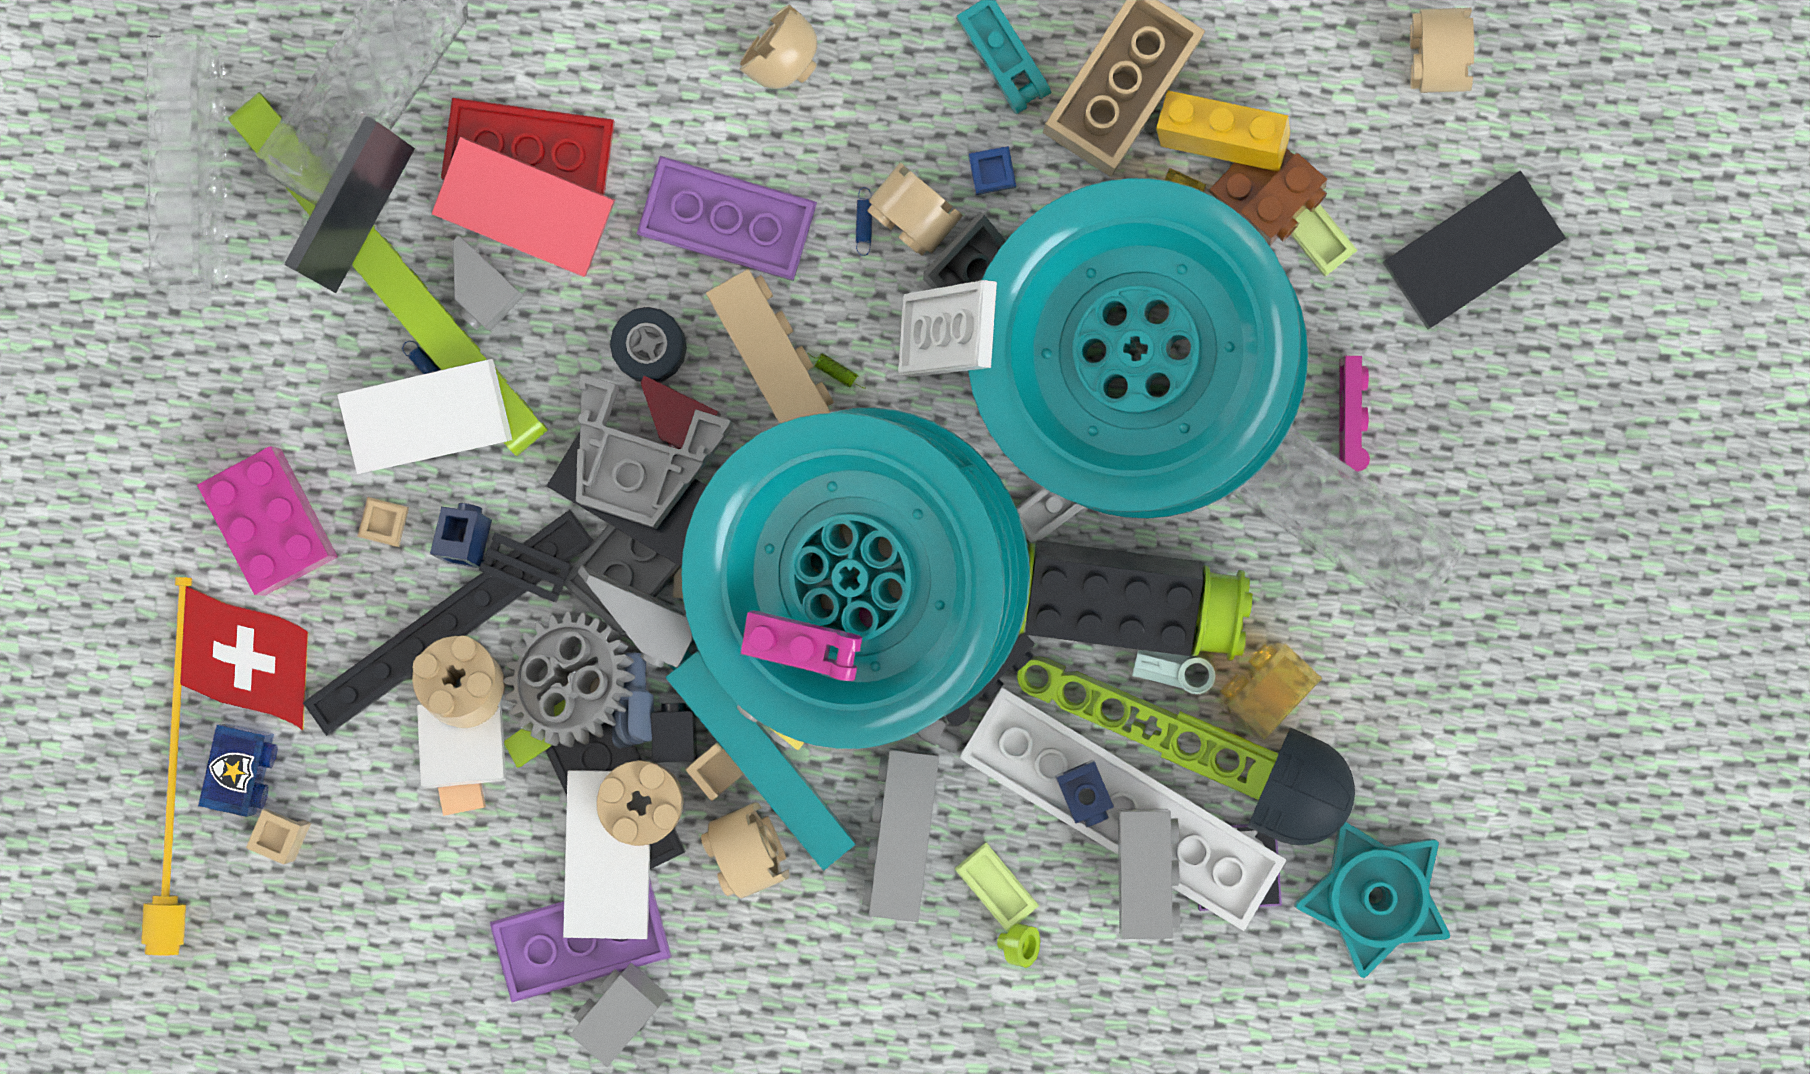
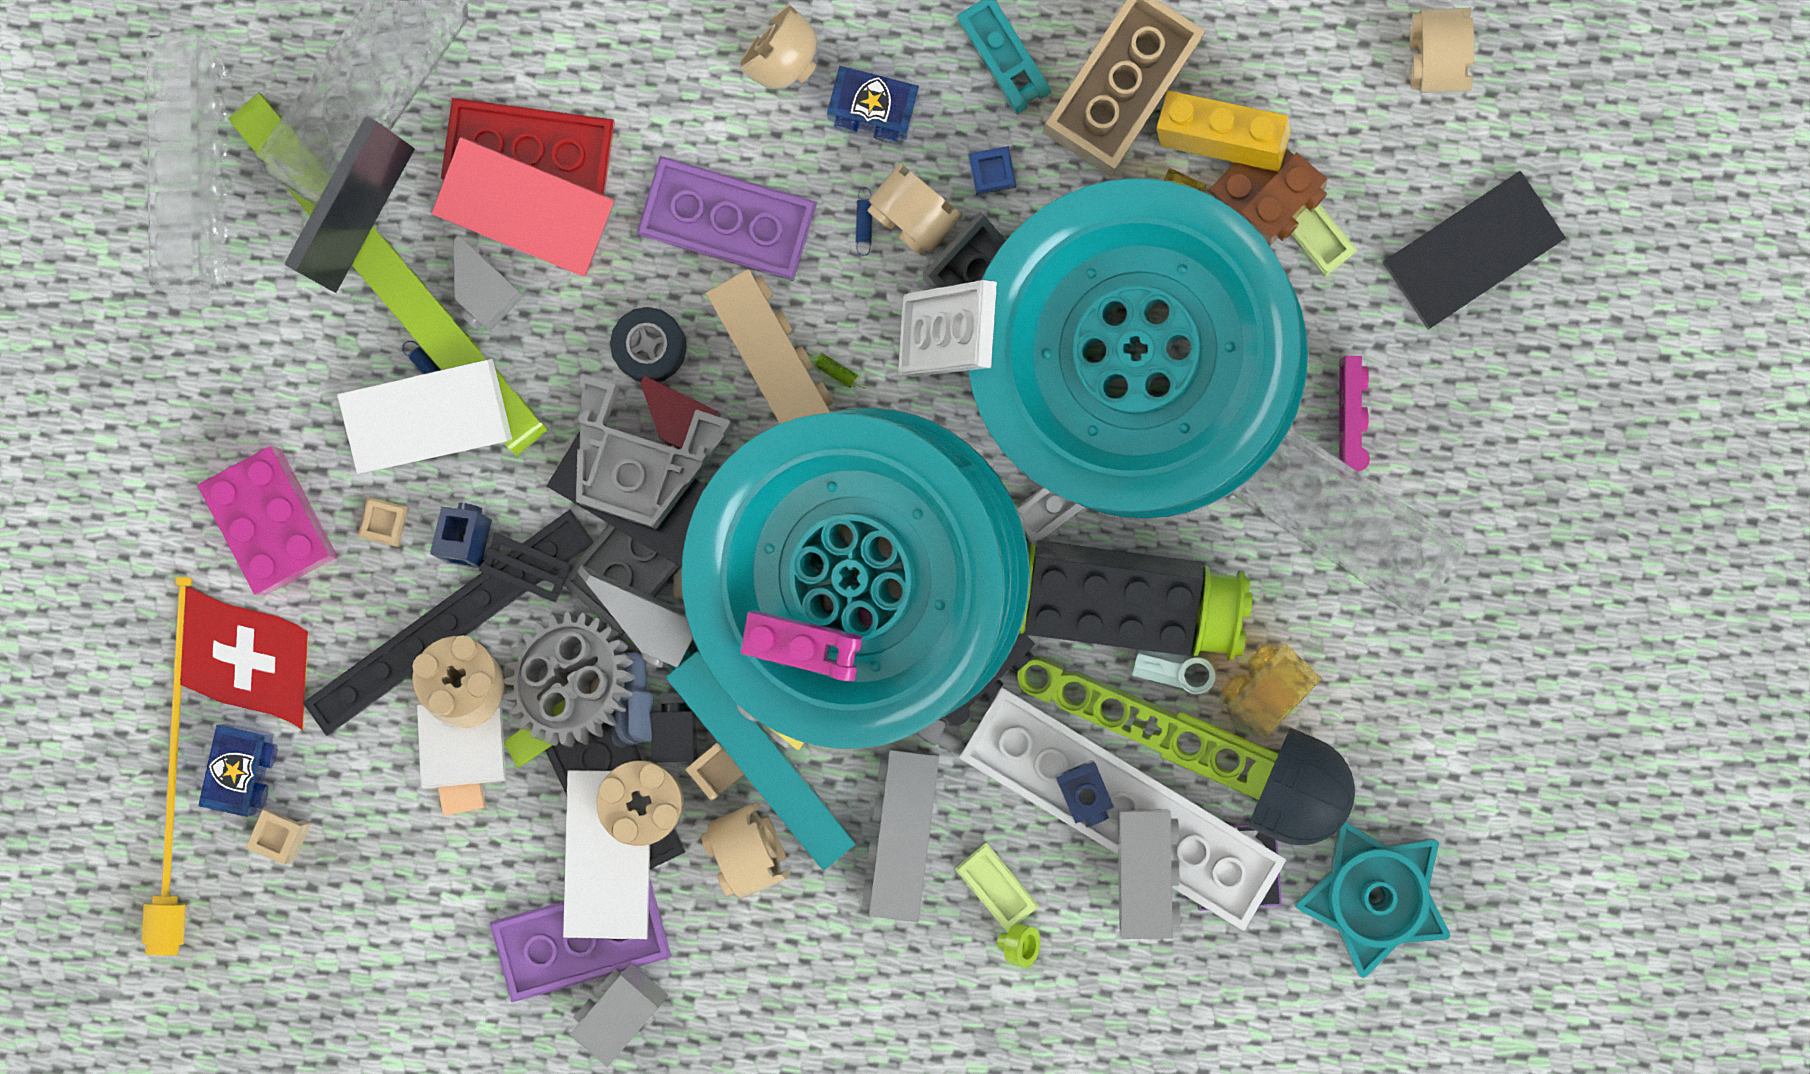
none -> clear blue brick [827,65,919,144]

